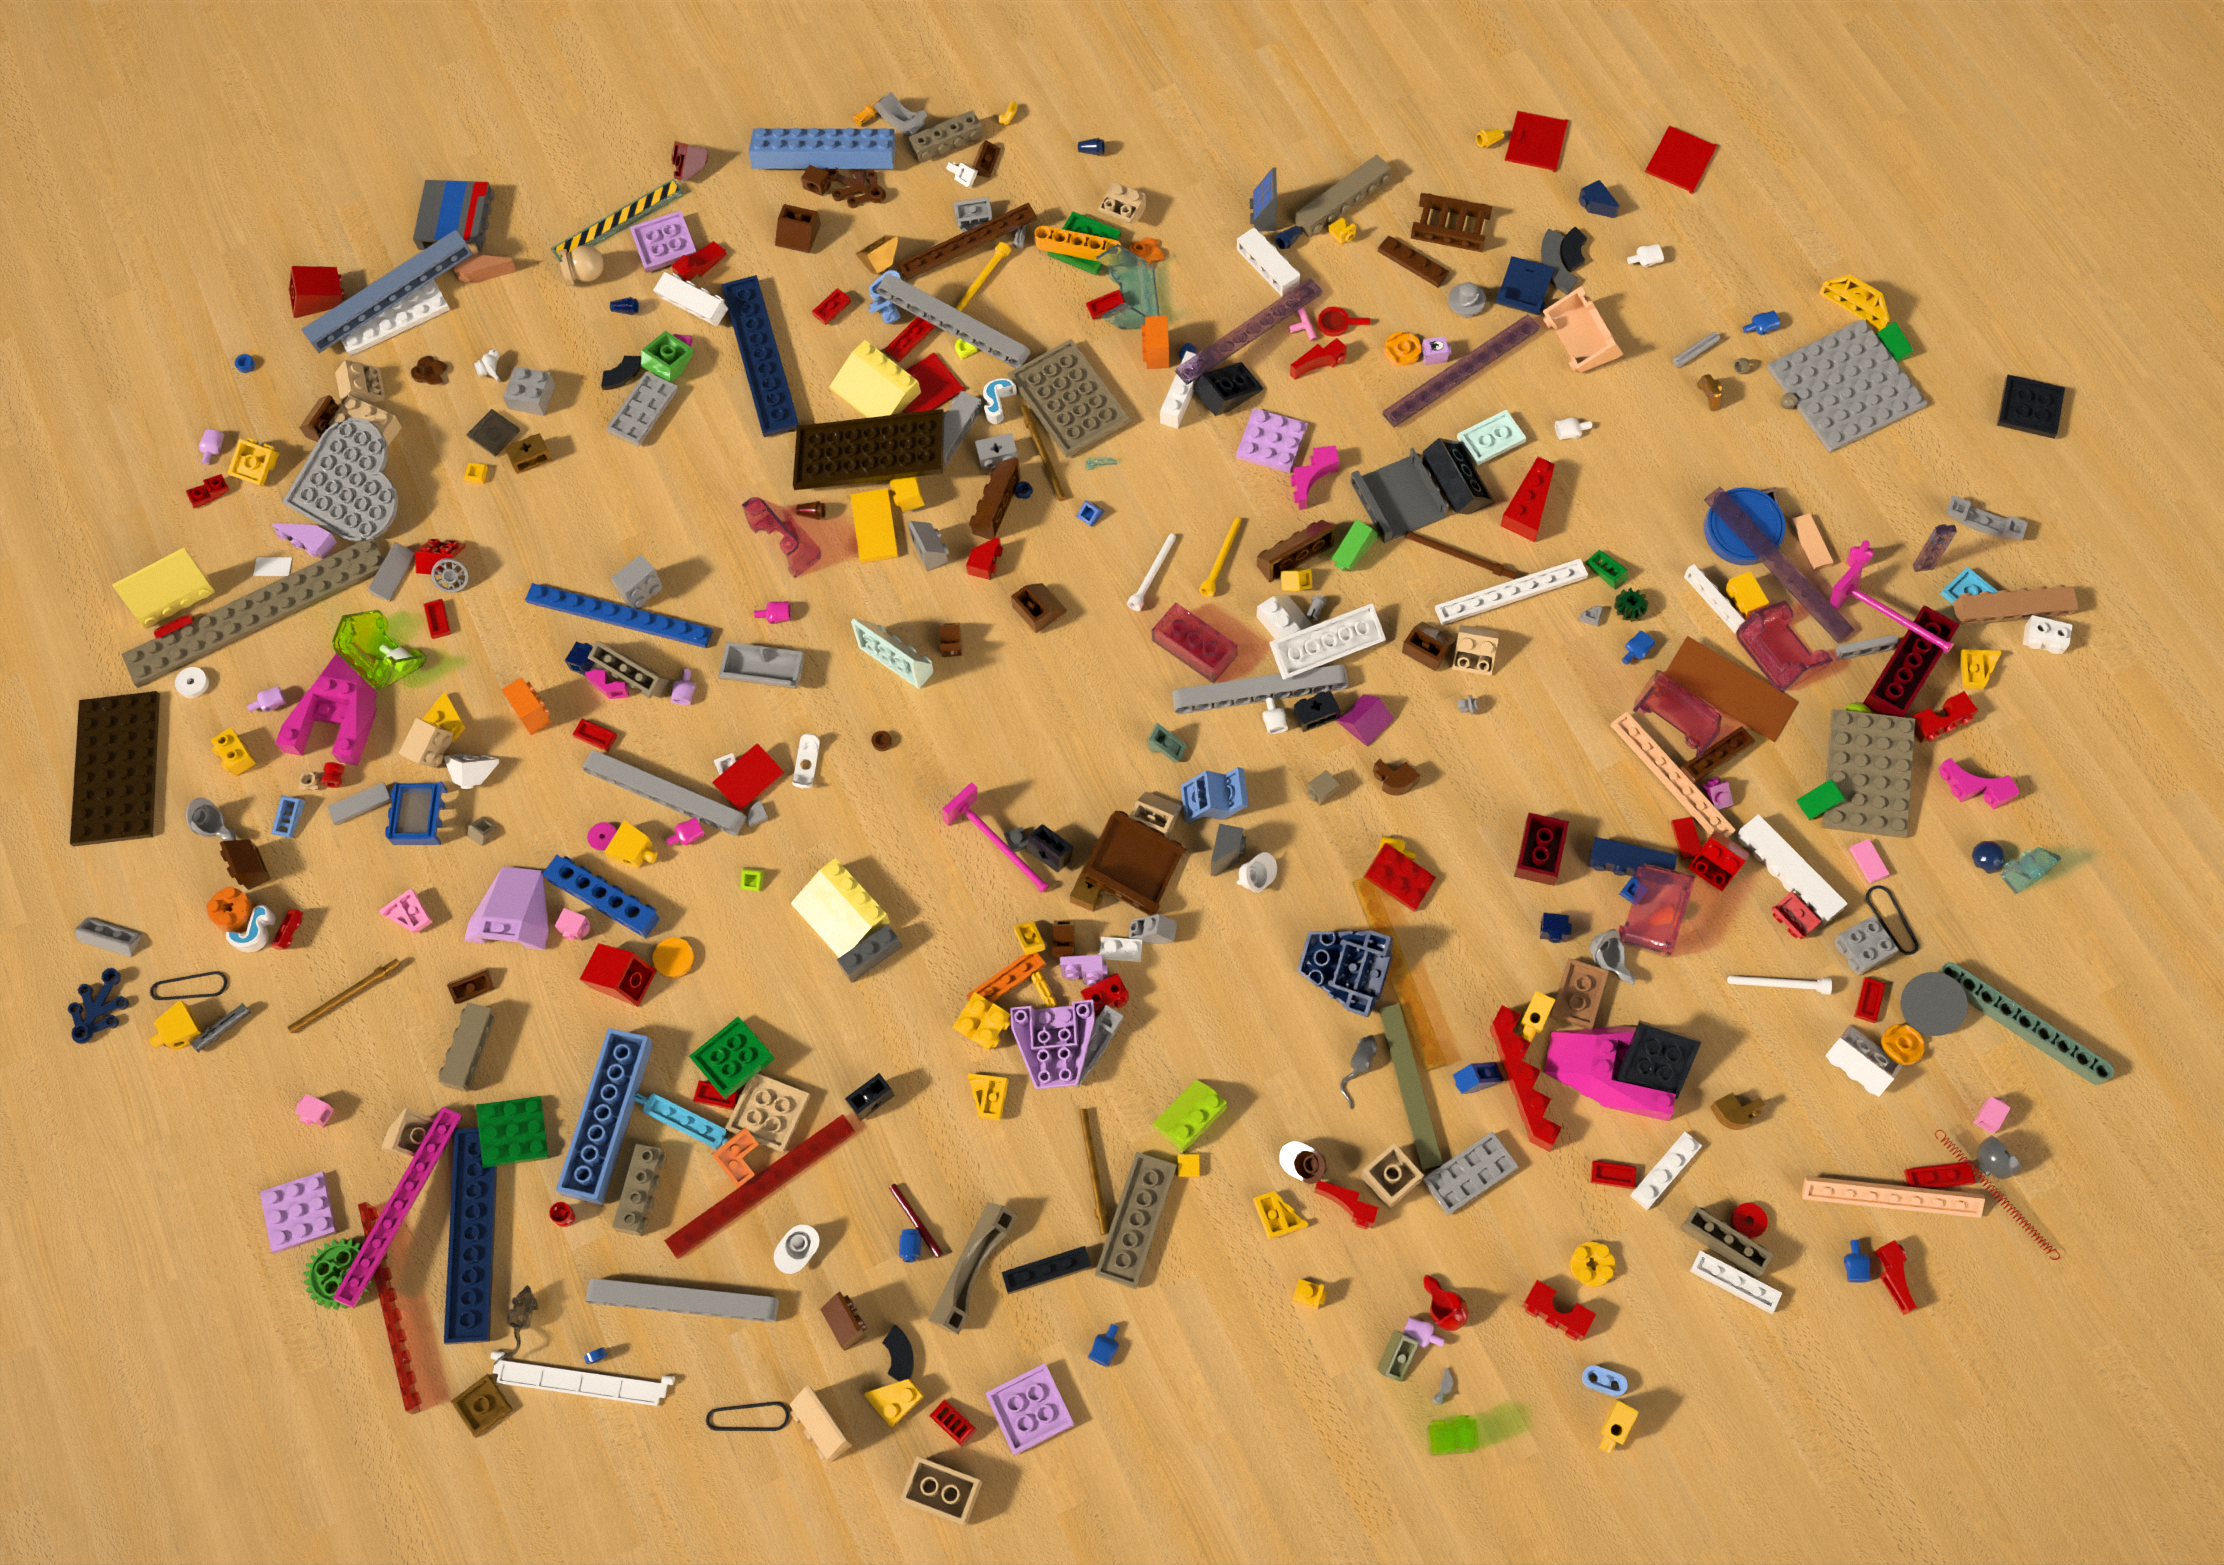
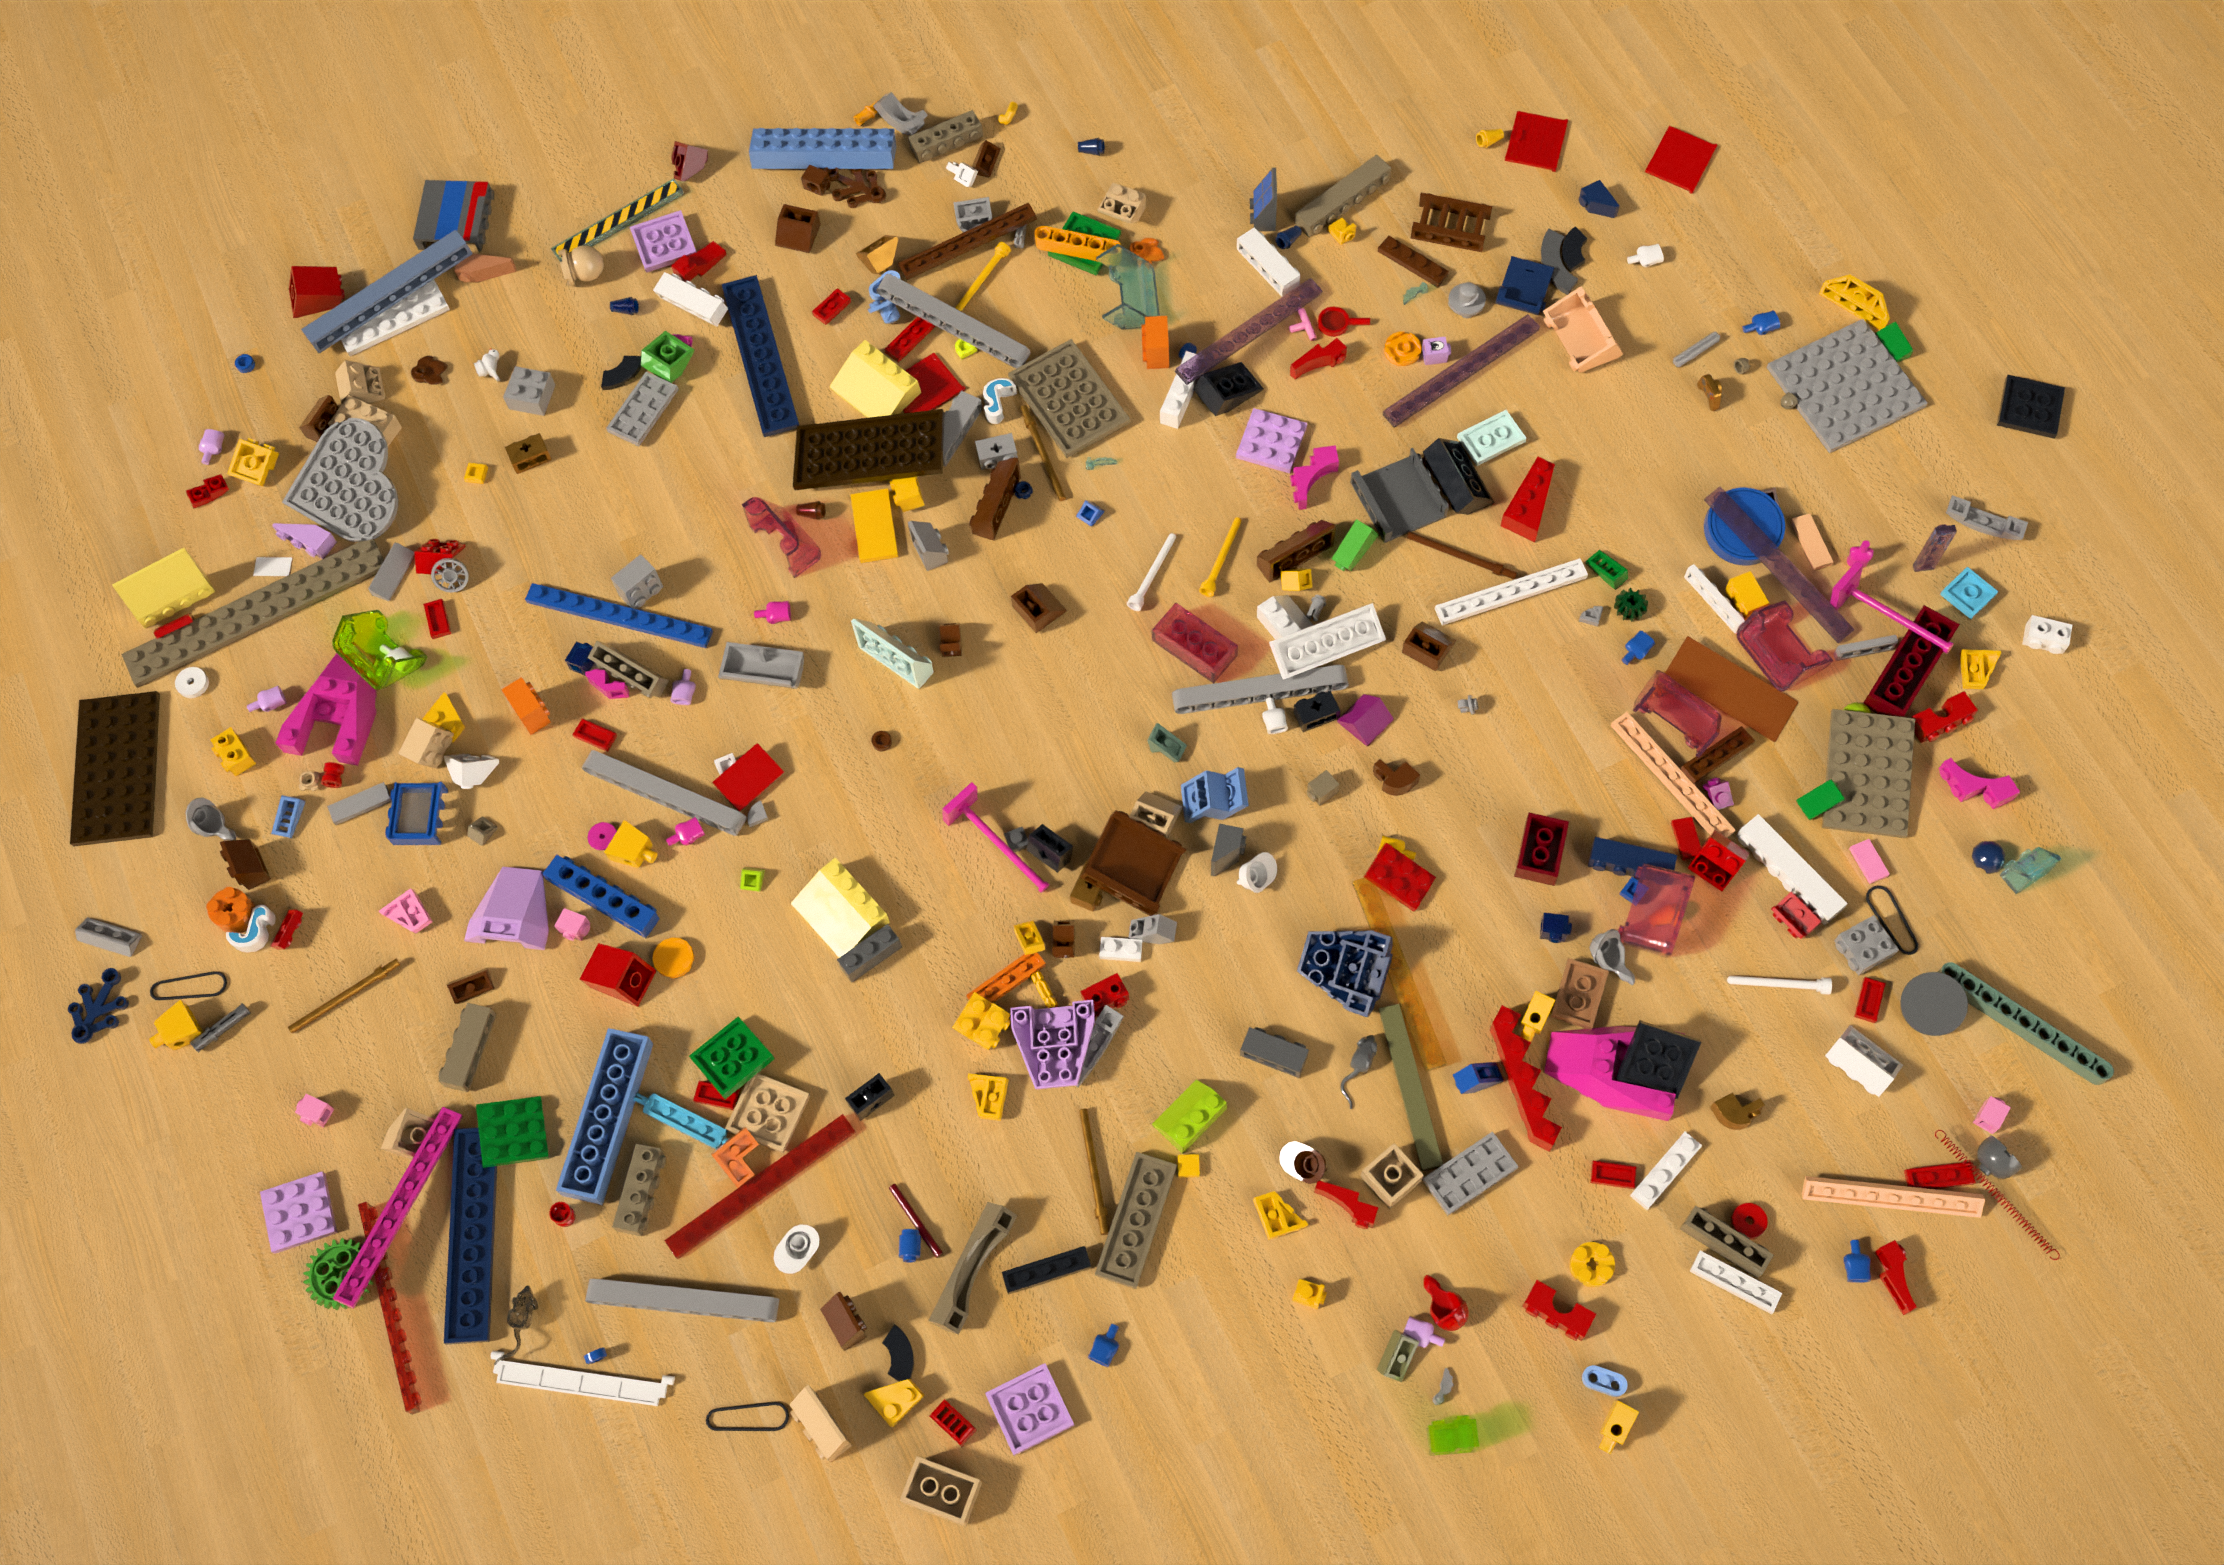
pearl gold tile [450,1373,513,1438] -> none
clear smoke tile [466,409,520,457] -> none
white piece [792,733,820,789] -> none
red slope [966,537,1003,580] -> none
lavender plate [1060,955,1108,986] -> none
red tile [1086,289,1127,320] -> none
tan slope [1452,625,1499,676] -> none
white piece [1555,417,1592,440] -> none
light orange tile [1881,1024,1925,1065] -> none
medium nougat brick [1953,585,2079,625] -> none
none -> dark grey brick [1240,1027,1309,1078]
none -> clear light blue piece [1403,282,1428,305]

